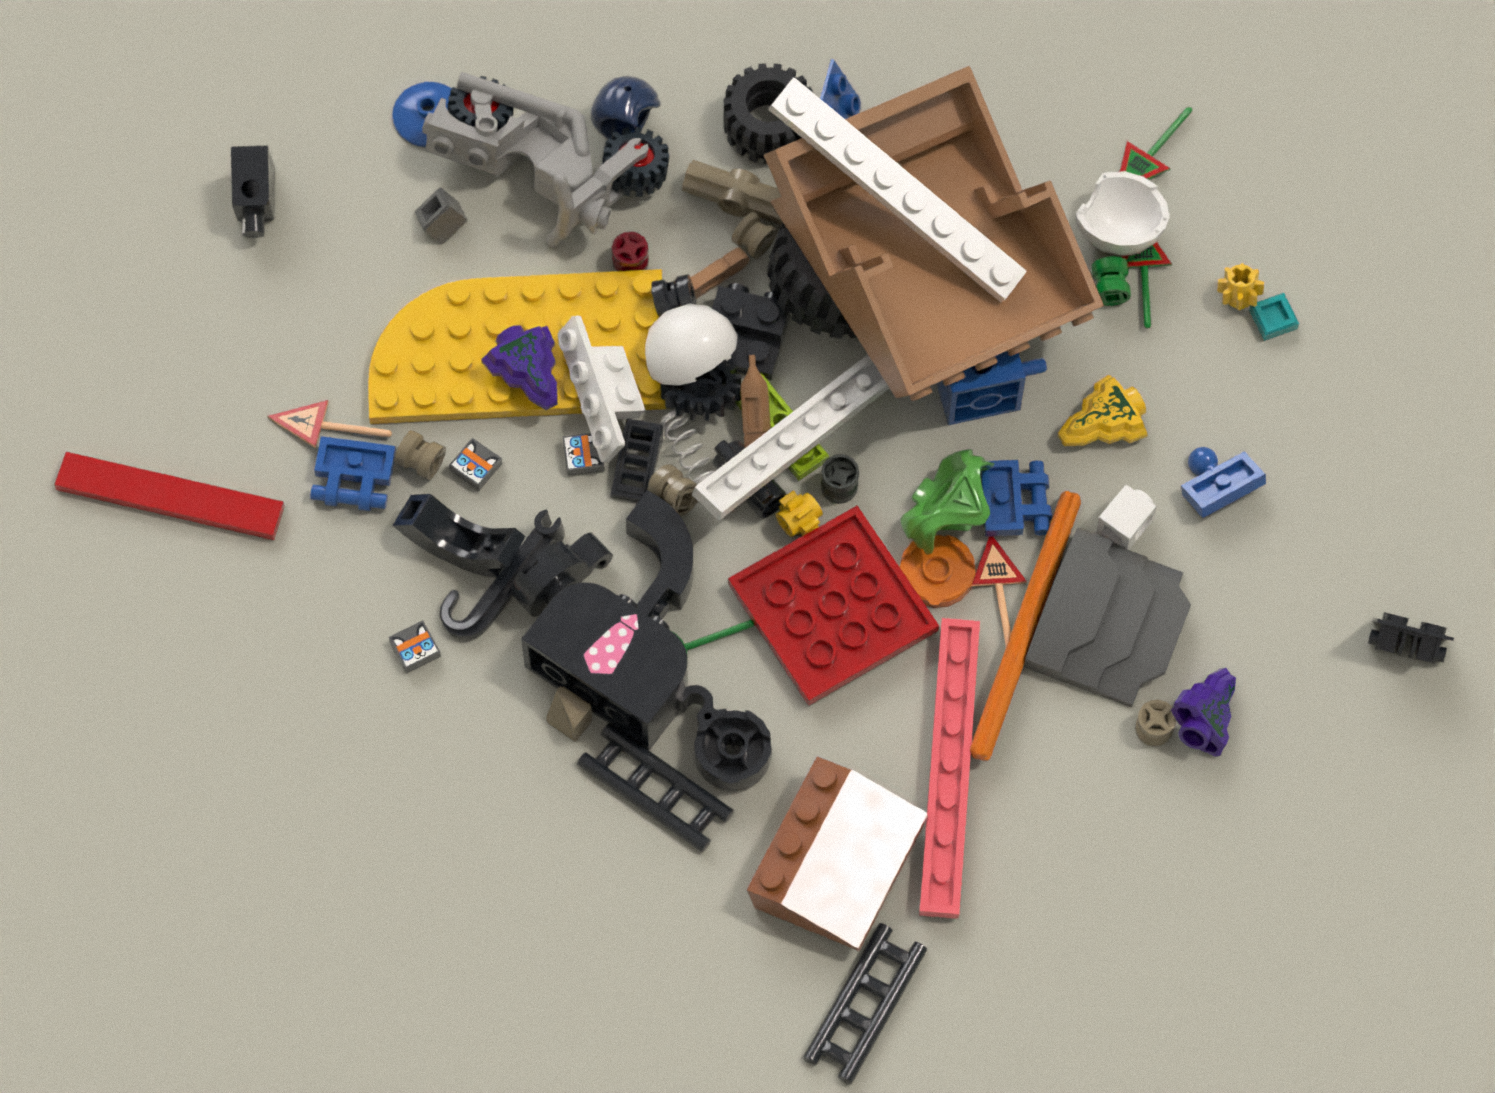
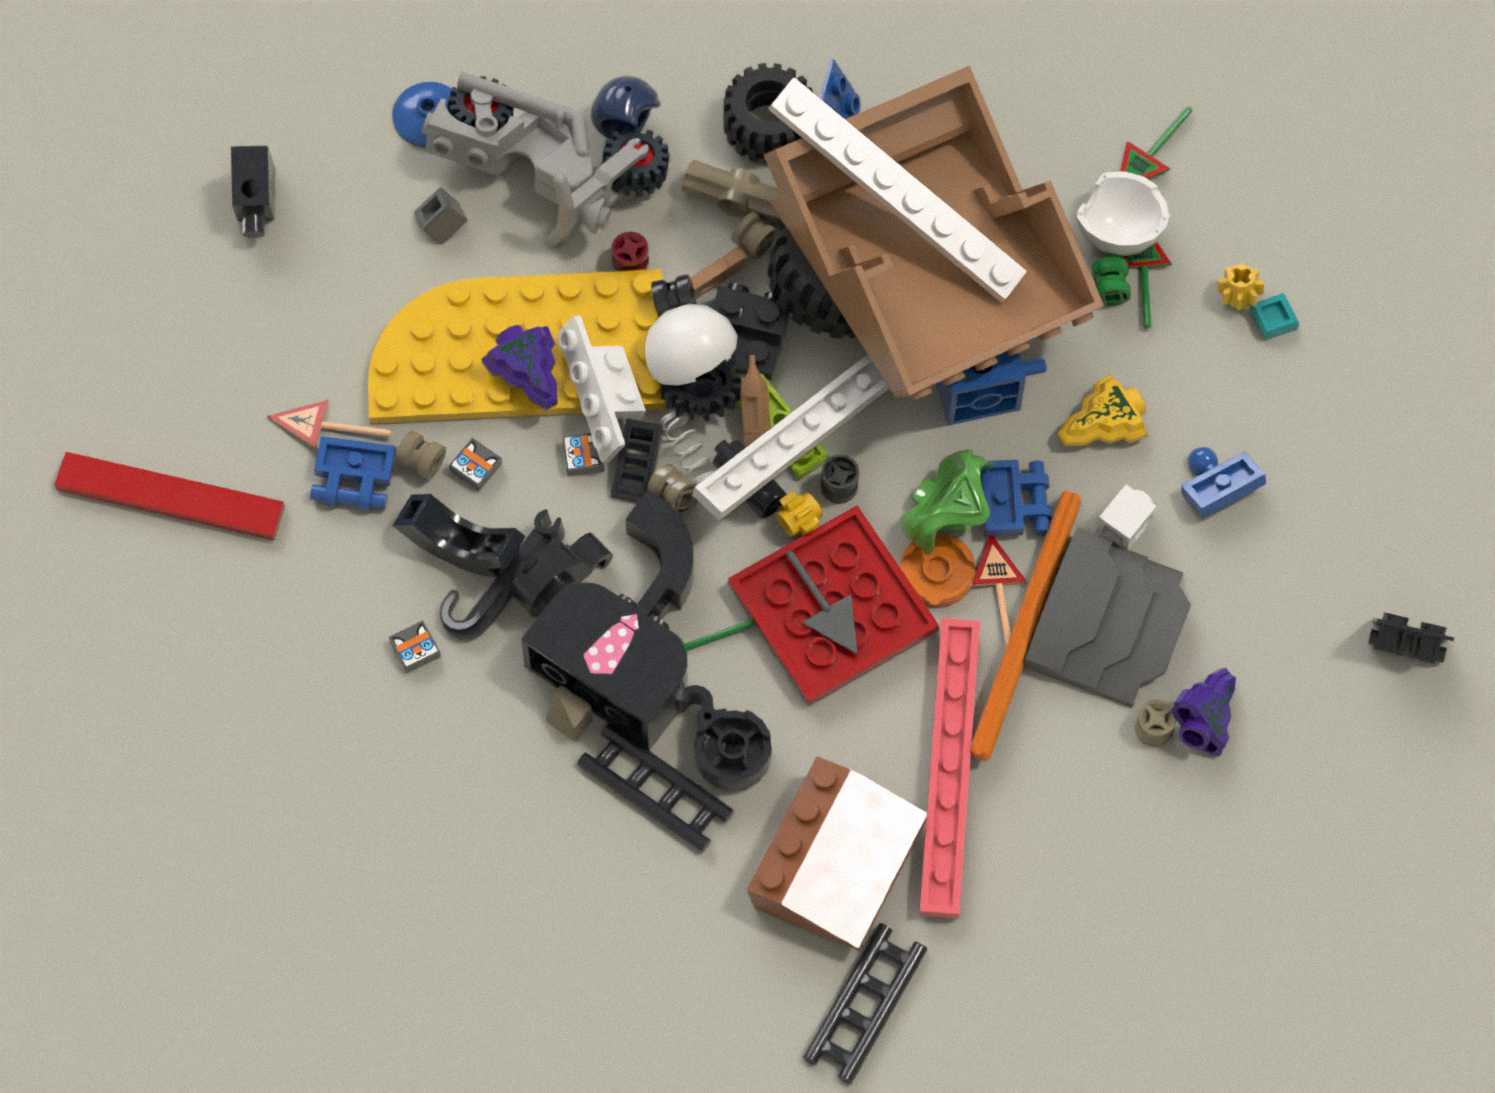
none -> dark grey piece [786,550,857,655]

